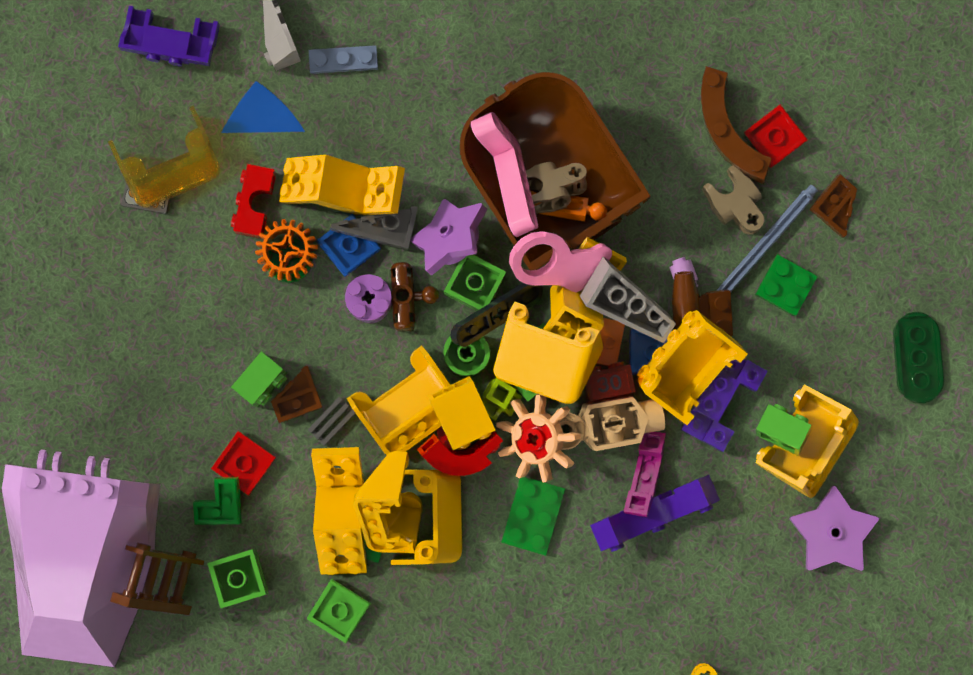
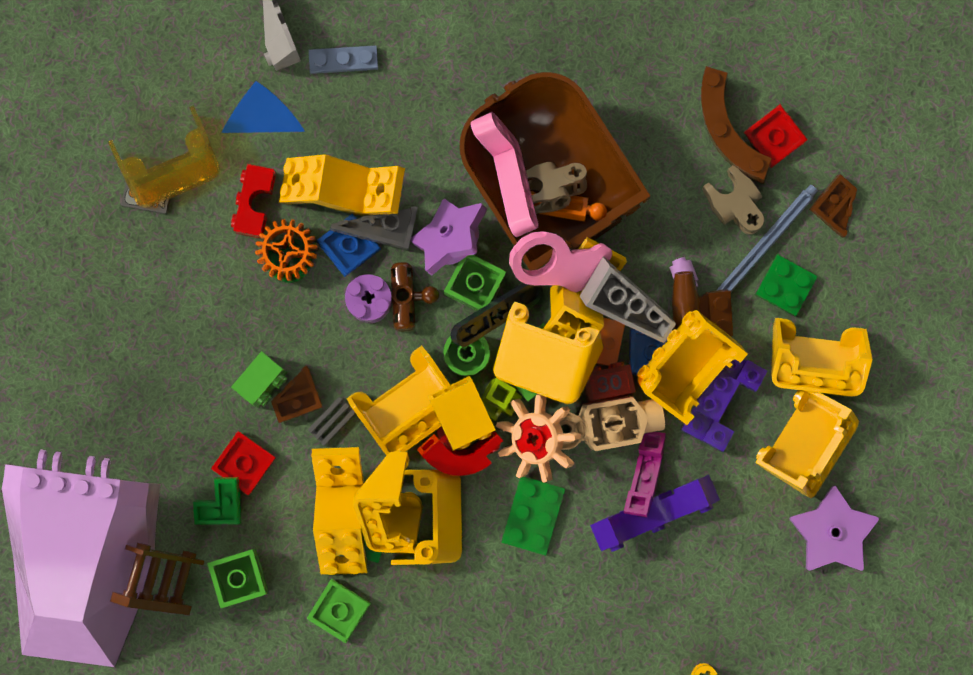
dark purple bracket [118,6,220,66] -> none
bright green brick [756,404,812,456] -> none
dark green tile [893,312,944,403] -> none
none -> yellow windscreen [771,318,873,396]

